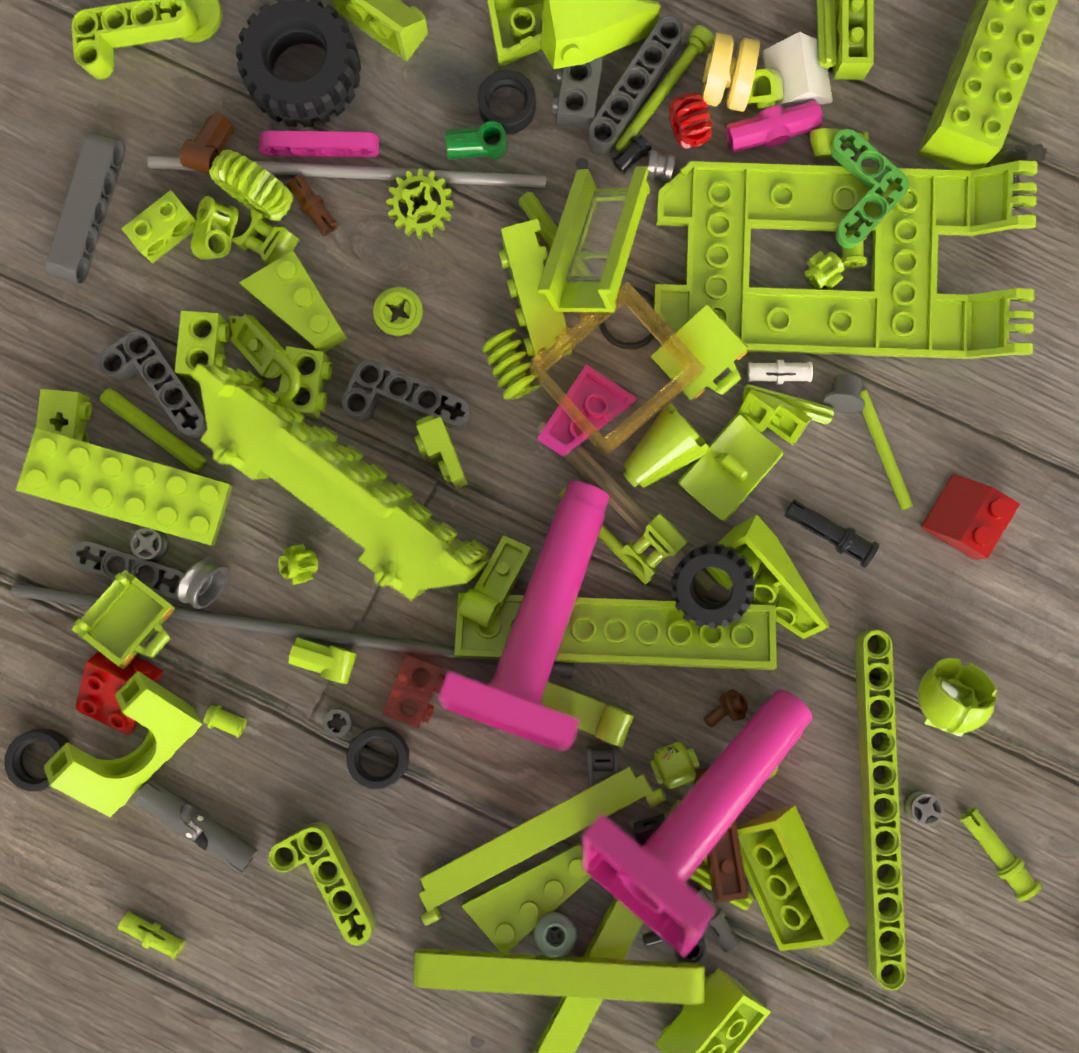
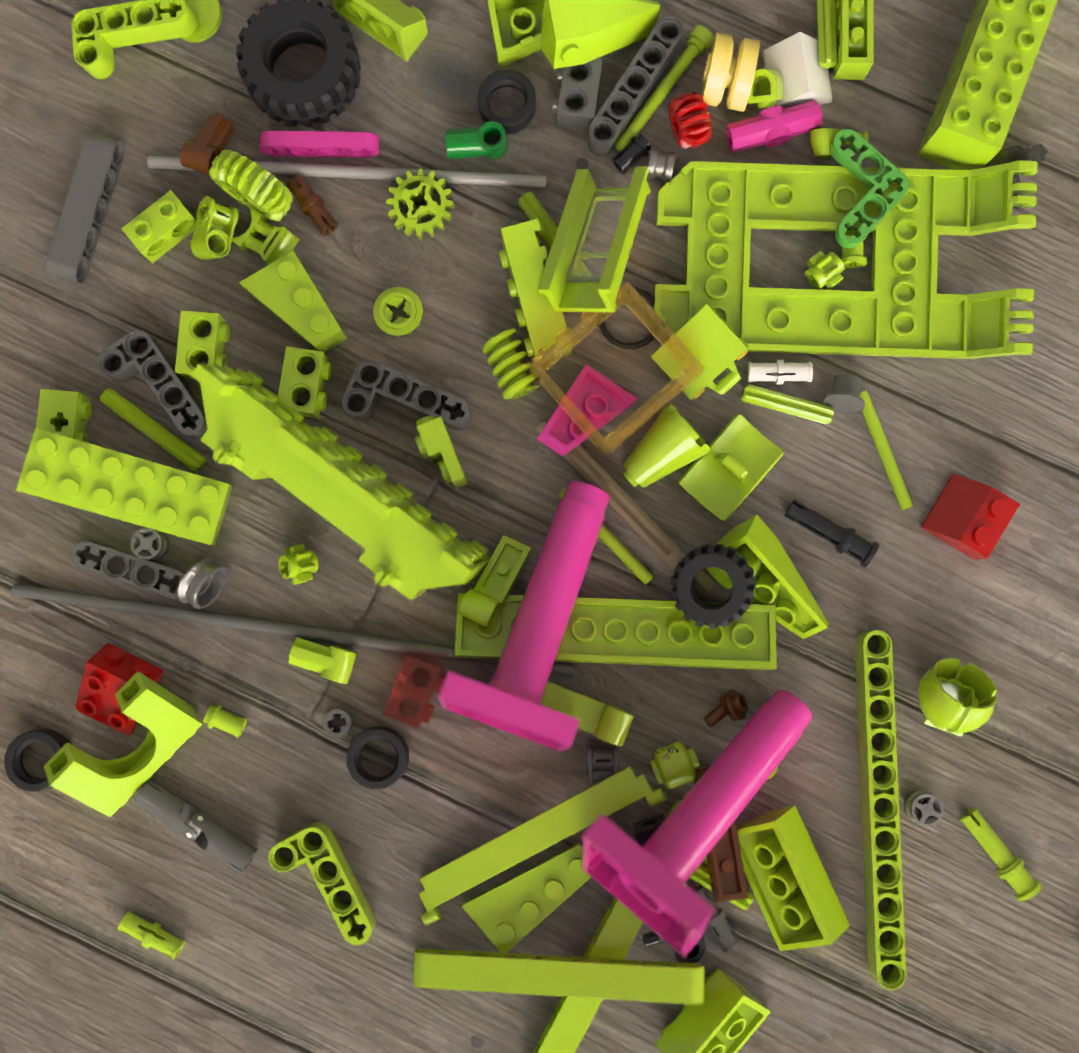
lime piece [71,569,175,669] -> none
lime plate [229,314,301,401] -> none
sand green head [534,911,577,957] -> none
lime piece [619,513,688,581] -> none
lime slope [737,390,812,446] -> none

